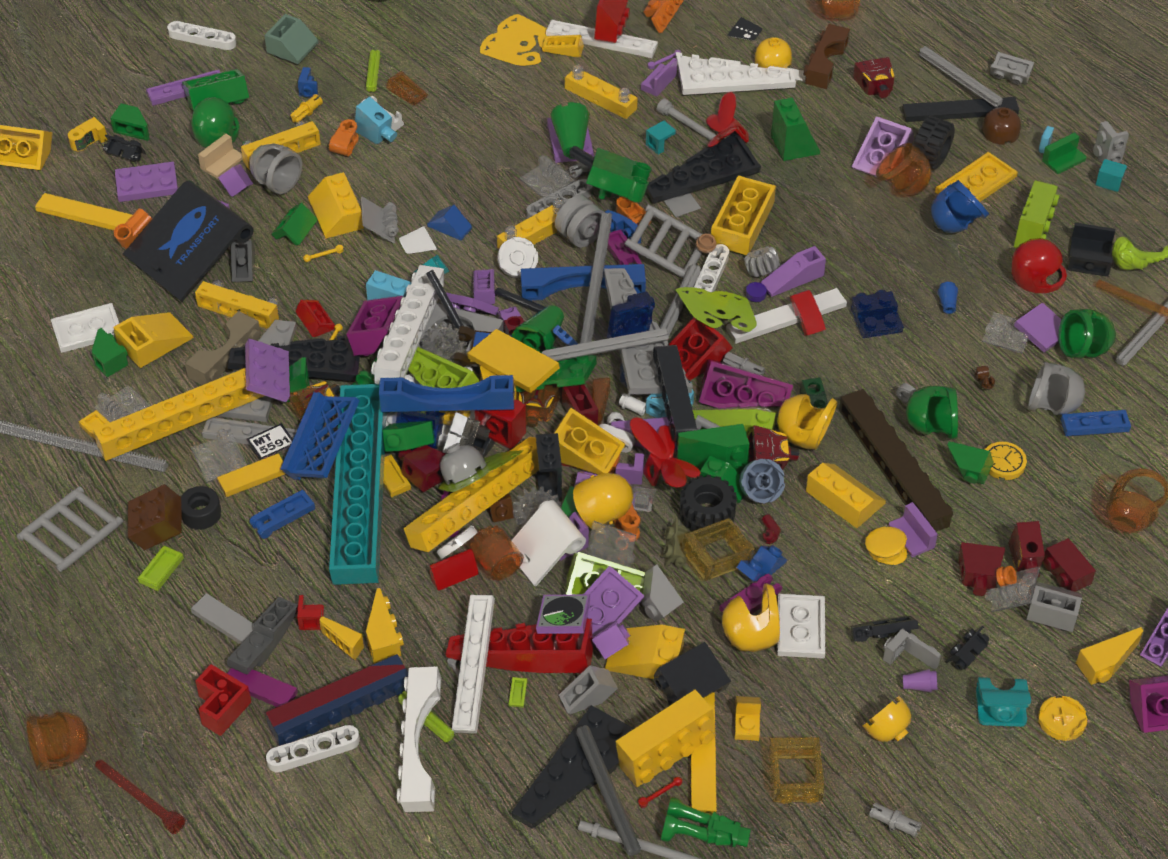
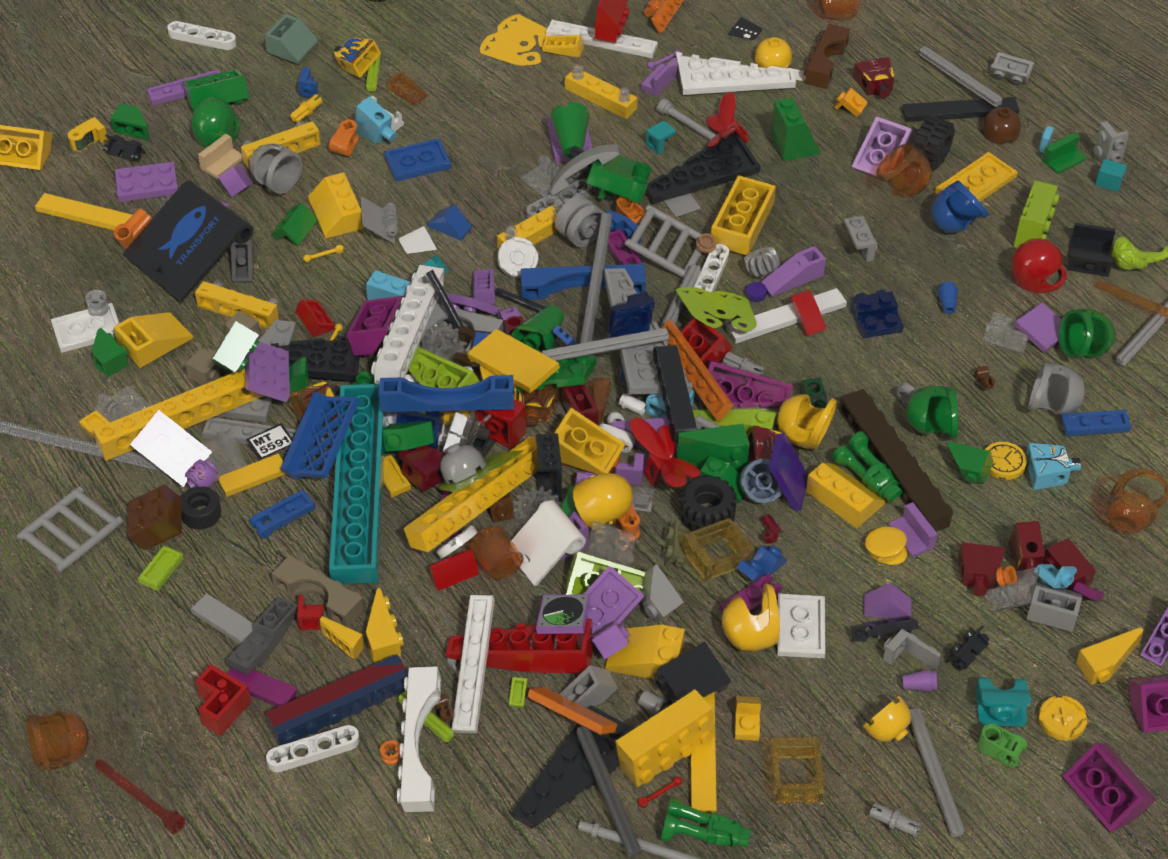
none -> light grey wheel [85,289,109,316]
none -> plate [130,410,211,486]
none -> medium lavender head [186,458,219,488]
none -> slope [213,321,260,374]
none -> dark tan arch [272,555,364,628]
none -> yellow torso [334,38,381,78]
none -> orange bush [380,740,402,765]
none -> blue tile [384,138,451,182]
none -> reddish brown arm [434,694,454,722]
none -> orange tile [528,687,617,735]
none -> light grey slope [551,144,620,195]
none -> light grey piece [638,690,667,715]
none -> orange tile [661,320,734,421]
none -> dark purple tile [769,433,808,511]
none -> green piece [832,431,903,503]
none -> light orange bracket [834,88,868,117]
none -> light grey bracket [844,216,878,262]
none -> medium lavender slope [864,583,911,618]
none -> light grey axle [910,708,965,838]
none -> bright green piece [977,724,1028,767]
none -> medium azure torso [1026,443,1081,490]
none -> medium azure bracket [1035,564,1077,588]
none -> magenta slope [1063,743,1157,832]
none -> magenta tile [1073,582,1104,601]

